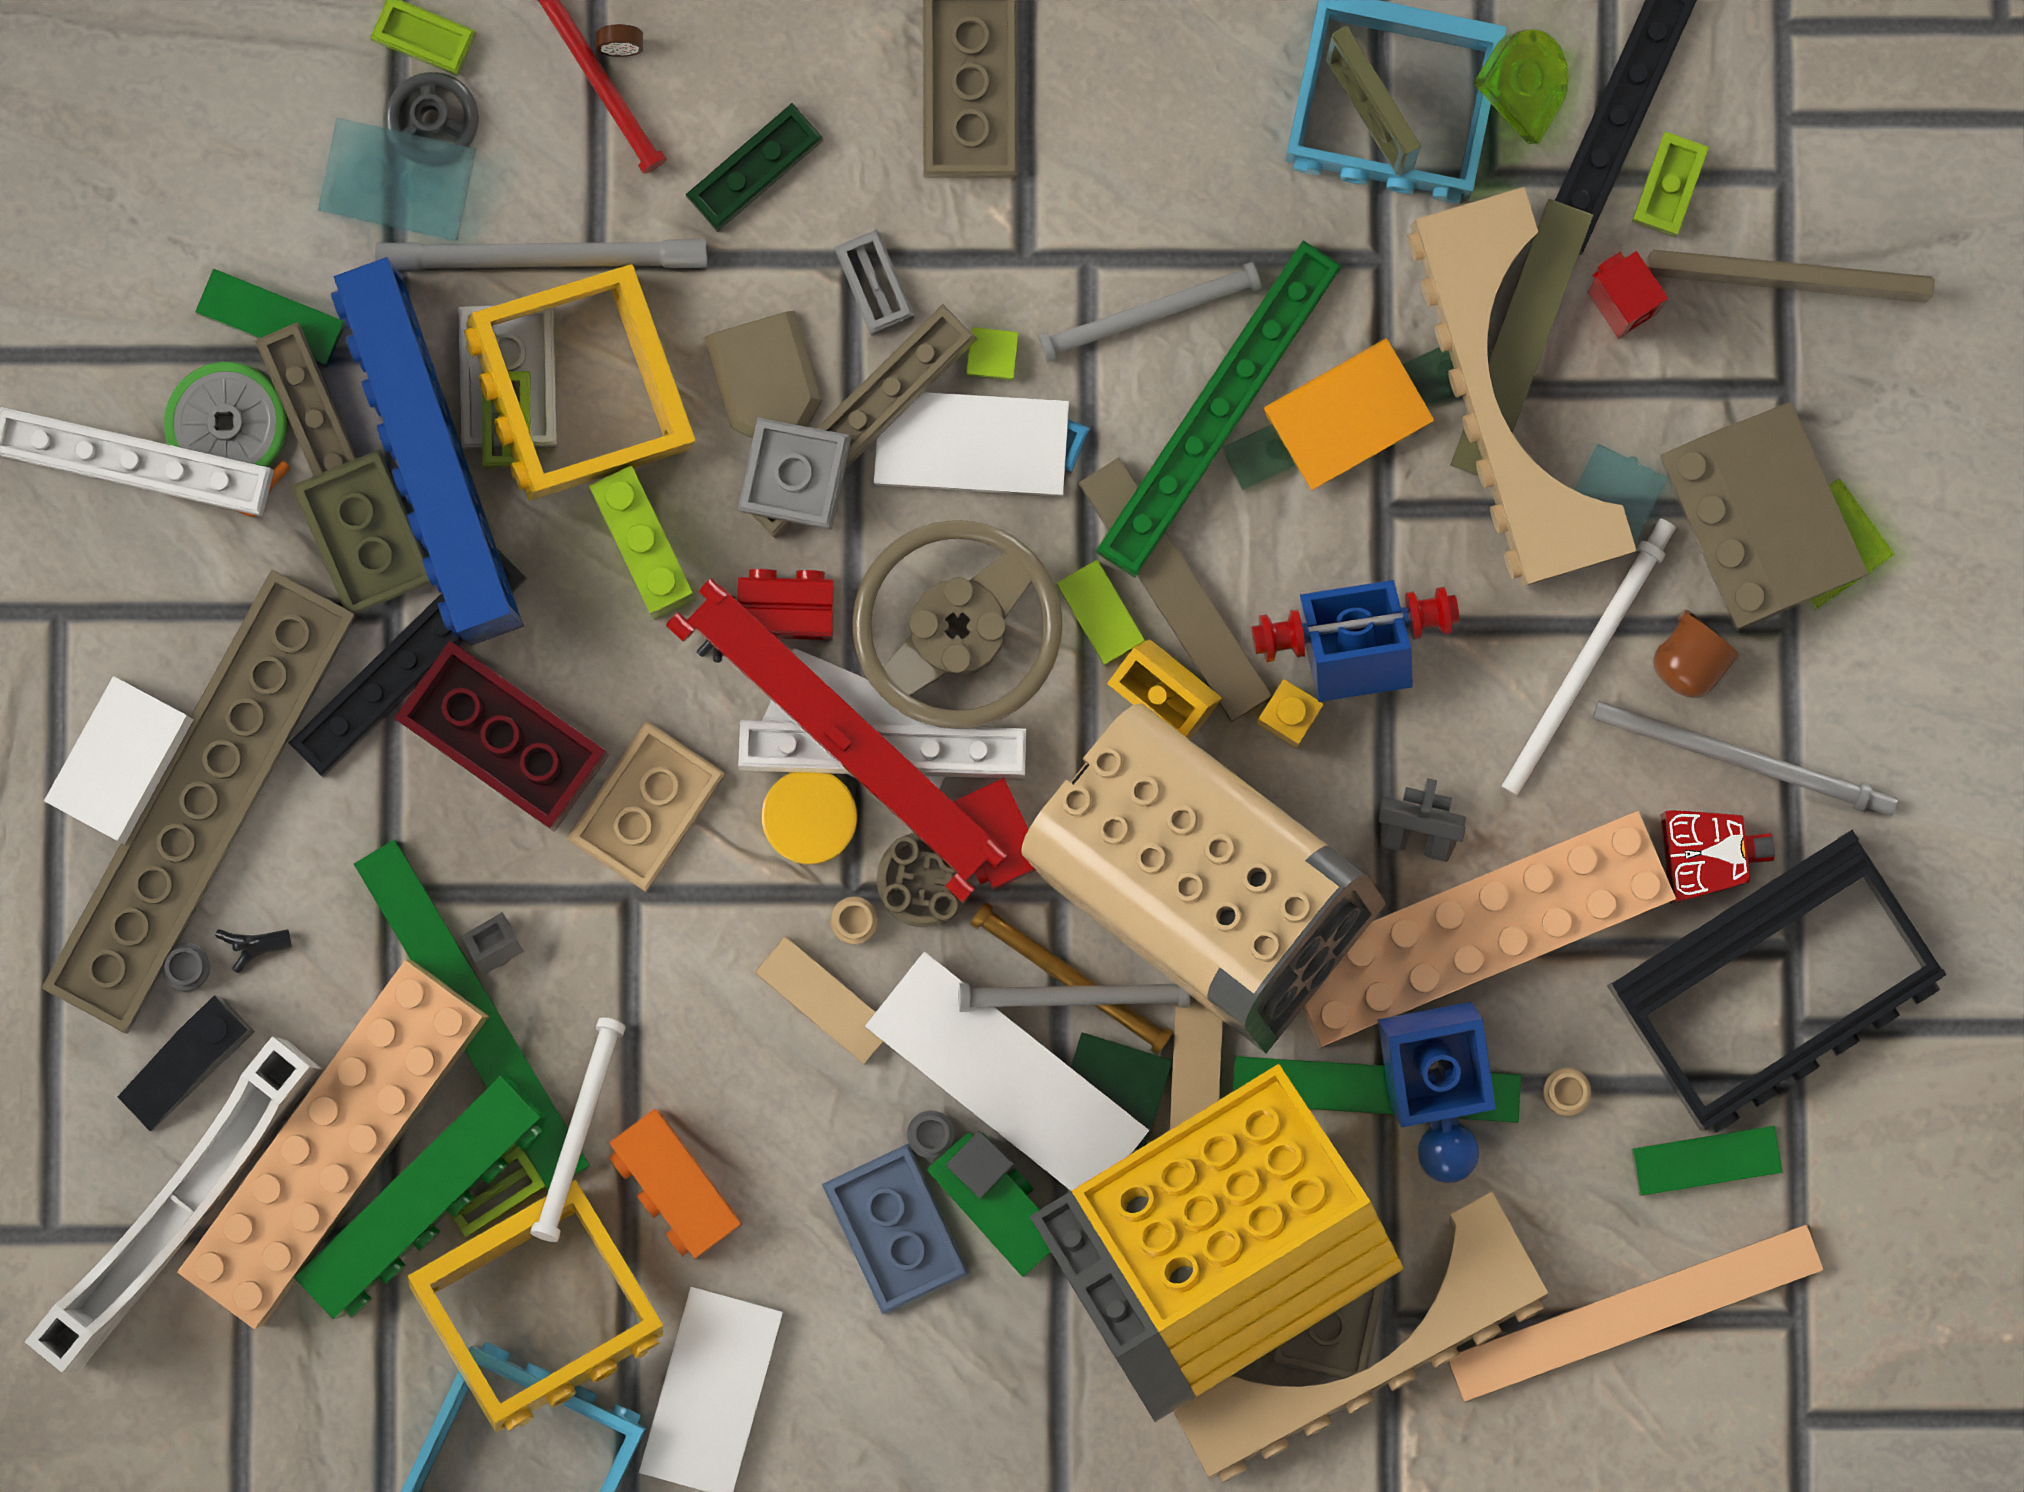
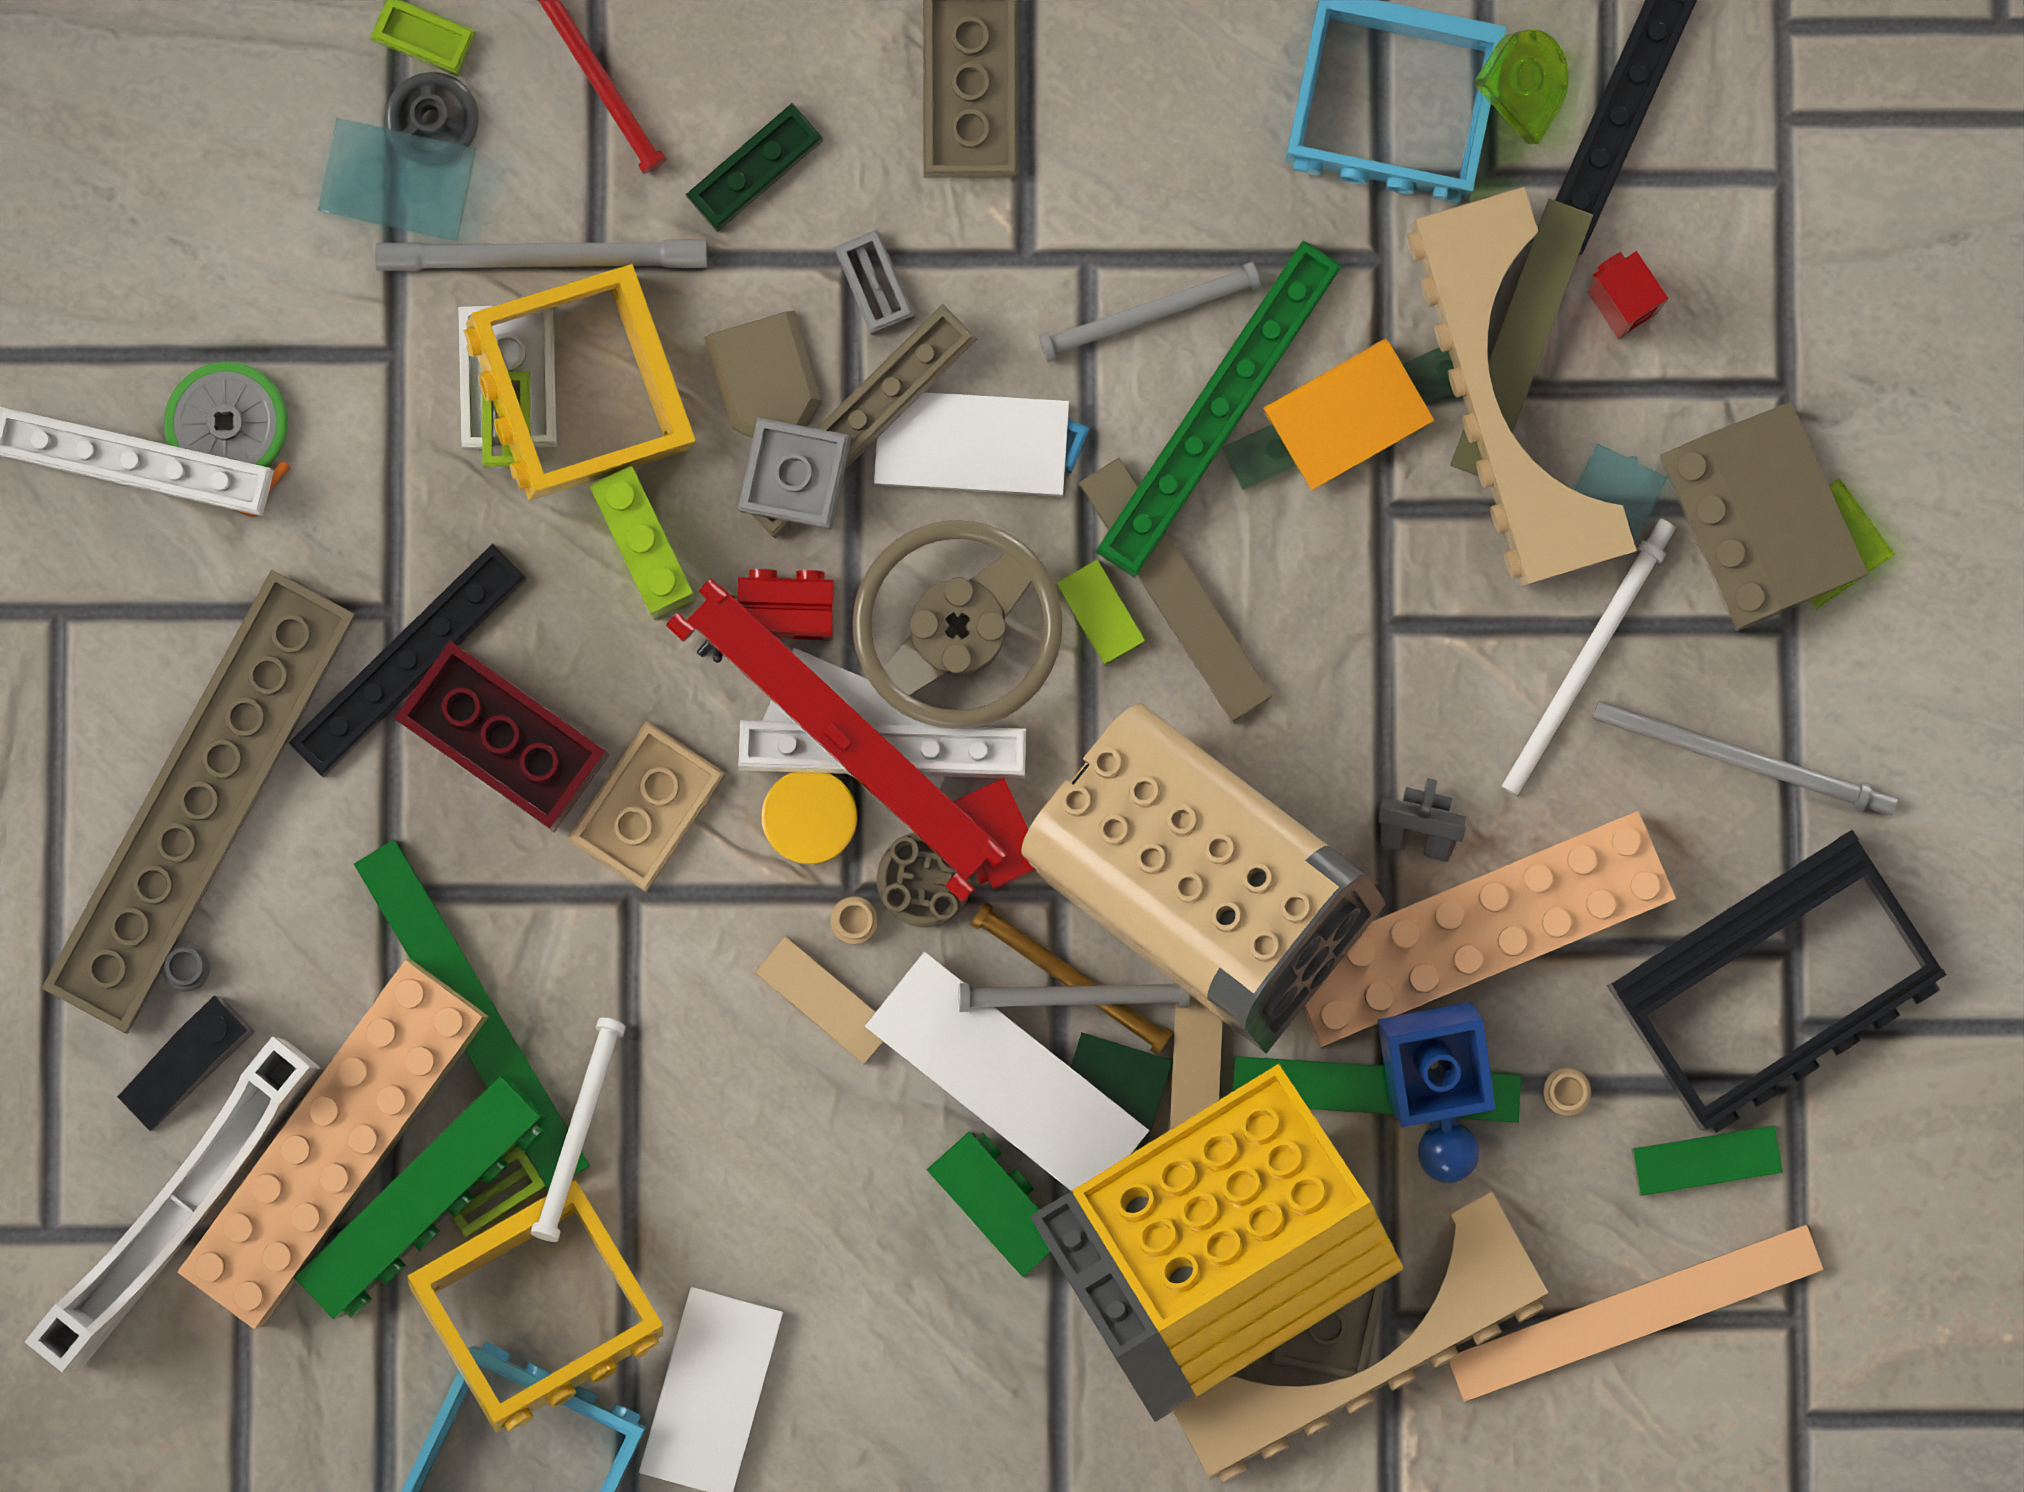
white tile [44,676,194,845] -> none
green tile [195,268,346,367] -> none
black bar [215,929,292,973] -> none
dark tan tile [255,322,358,476] -> none
olive tile [292,449,430,614] -> none
blue brick [331,257,524,646] -> none
flat silver plate [462,912,524,975] -> none
reddish brown tile [596,24,643,57] -> none
orange brick [608,1108,743,1259] -> none
sand blue tile [822,1144,969,1315] -> none
flat silver plate [907,1110,955,1158] -> none
dark grey tile [946,1131,1013,1199] -> none
lime tile [966,327,1019,381] -> none
yellow brick [1107,639,1223,739] -> none
blue brick [1251,580,1460,702] -> none
yellow brick [1256,679,1324,749] -> none
olive tile [1326,25,1421,177] -> none
lime plate [1632,131,1709,238] -> none
dark tan tile [1645,249,1935,303] -> none
dark orange helmet [1653,609,1739,698] -> none
red torso [1660,810,1775,904] -> none

